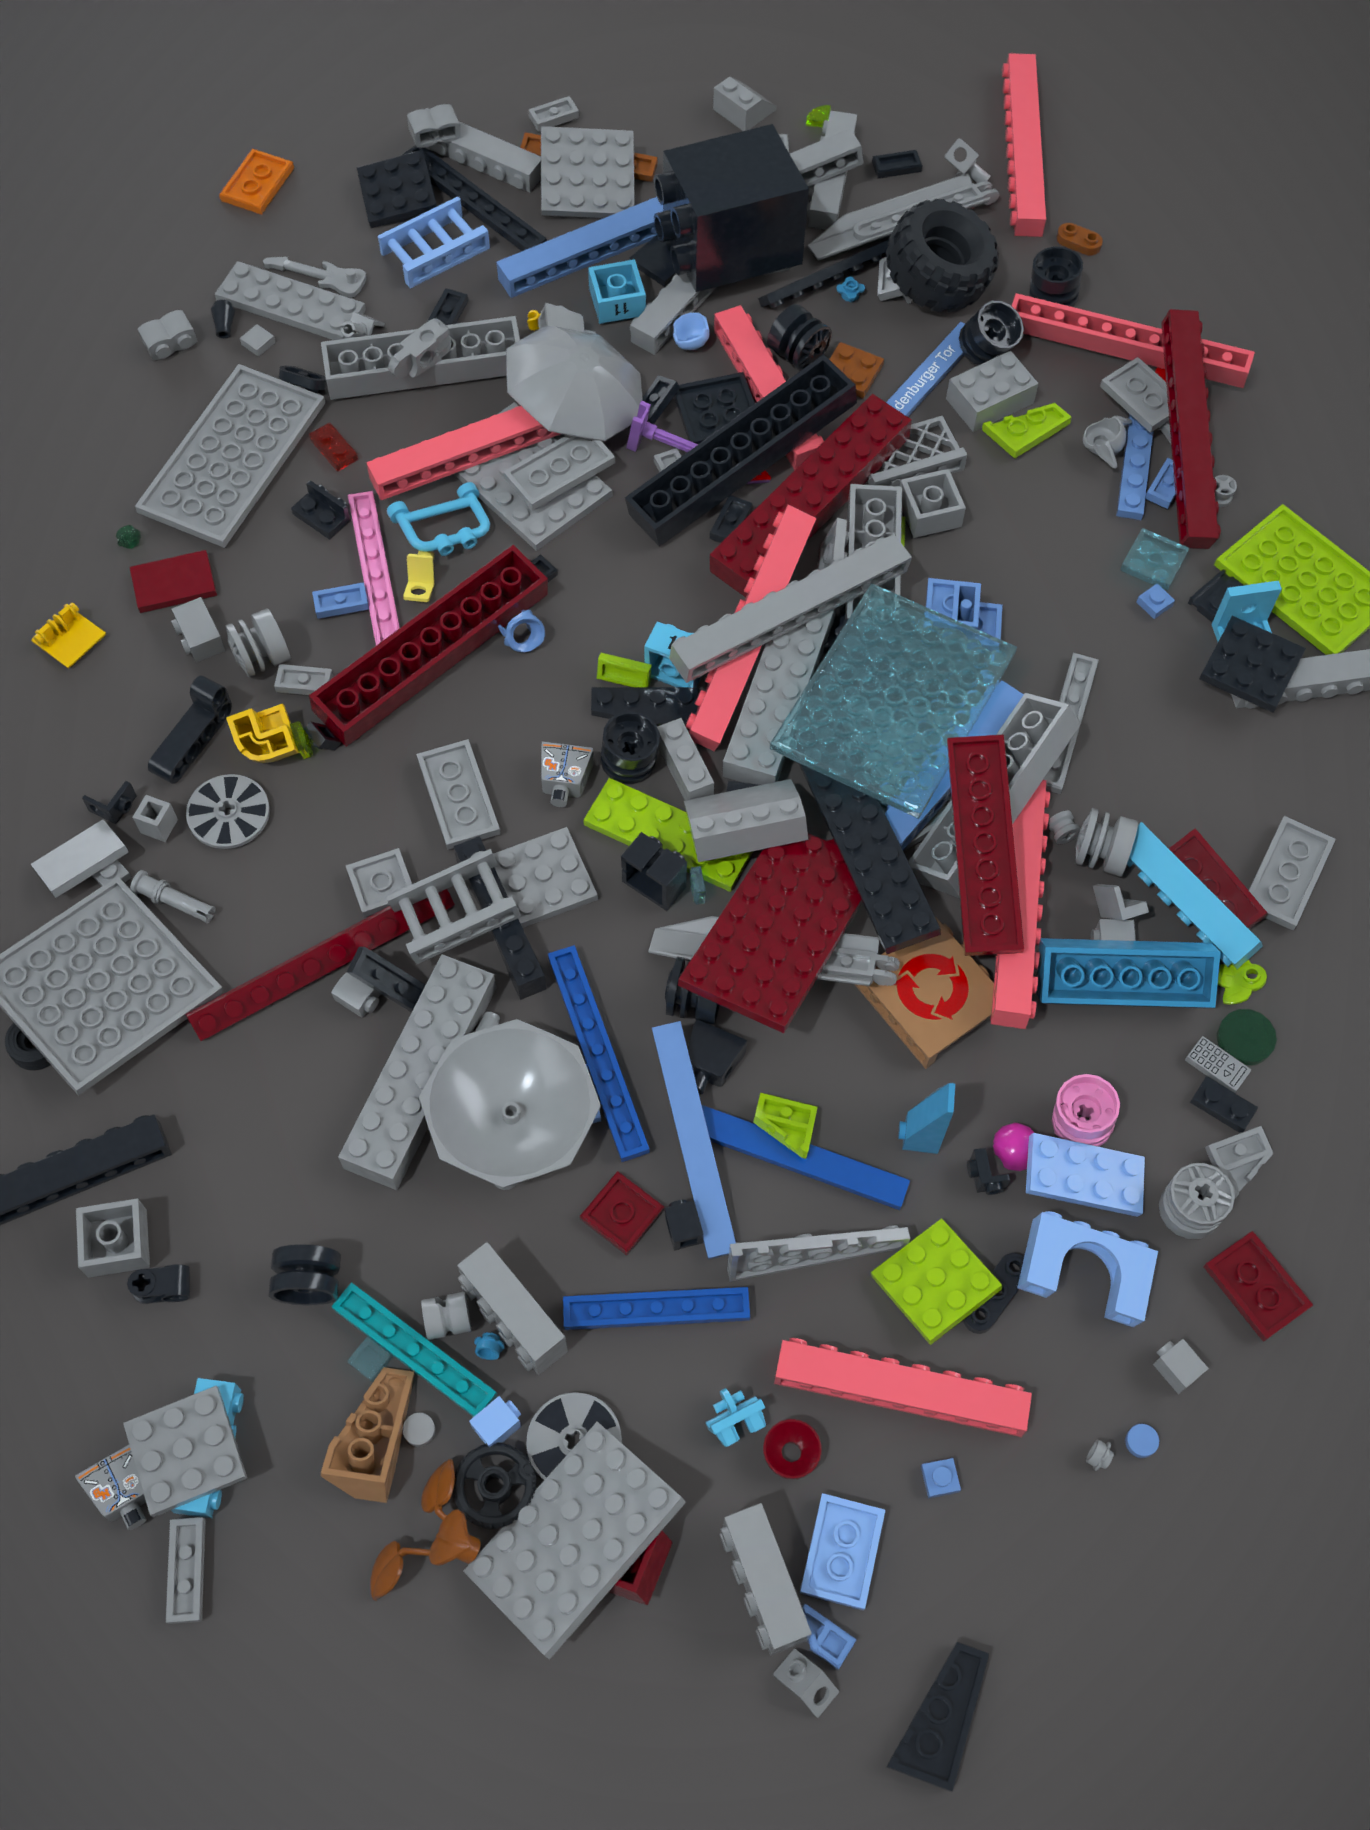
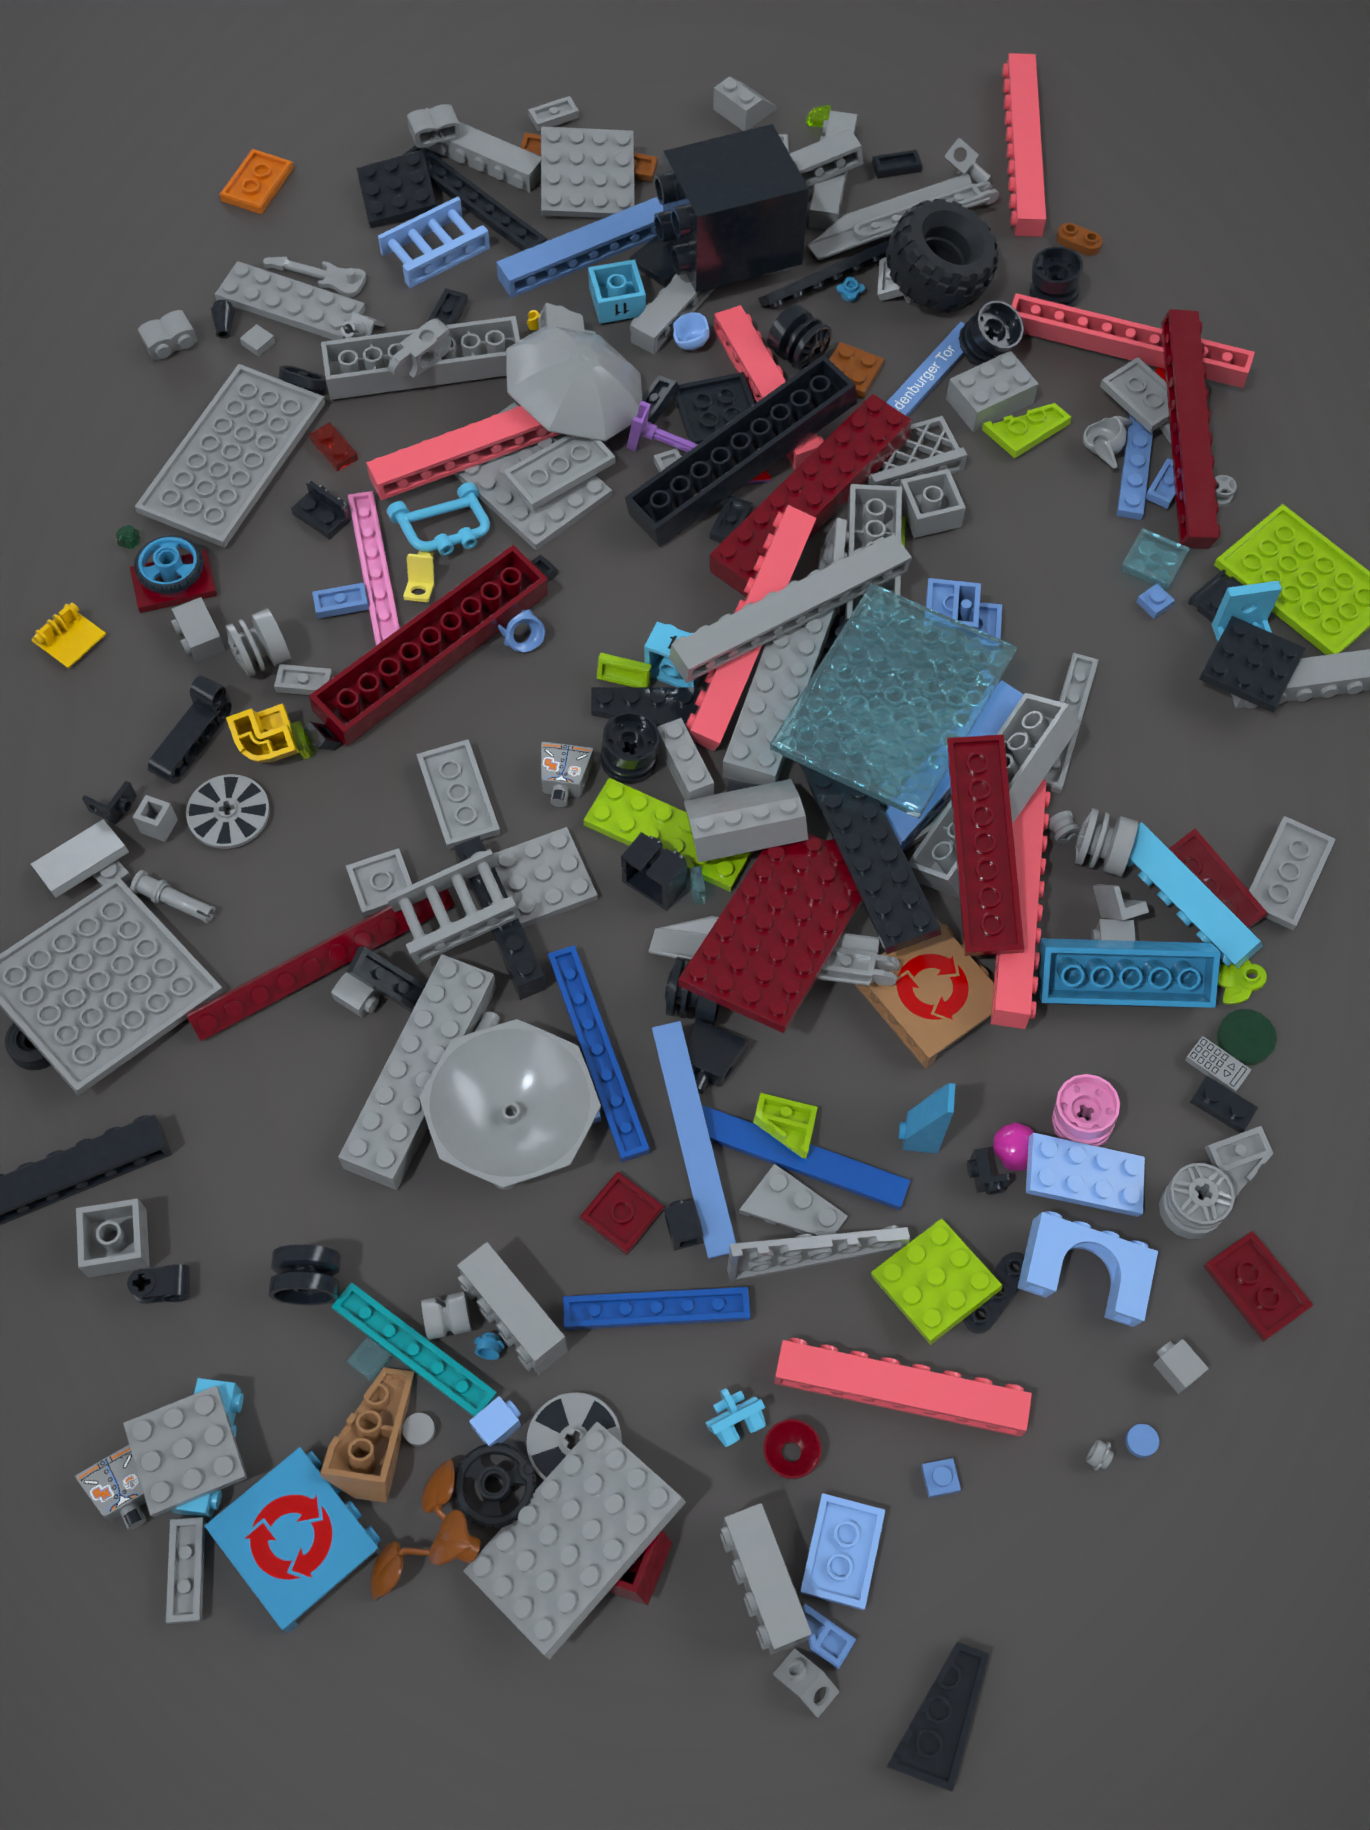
none -> dark azure wheel [134,535,203,594]
none -> dark azure panel [205,1447,382,1634]
none -> light grey wing [739,1164,848,1236]

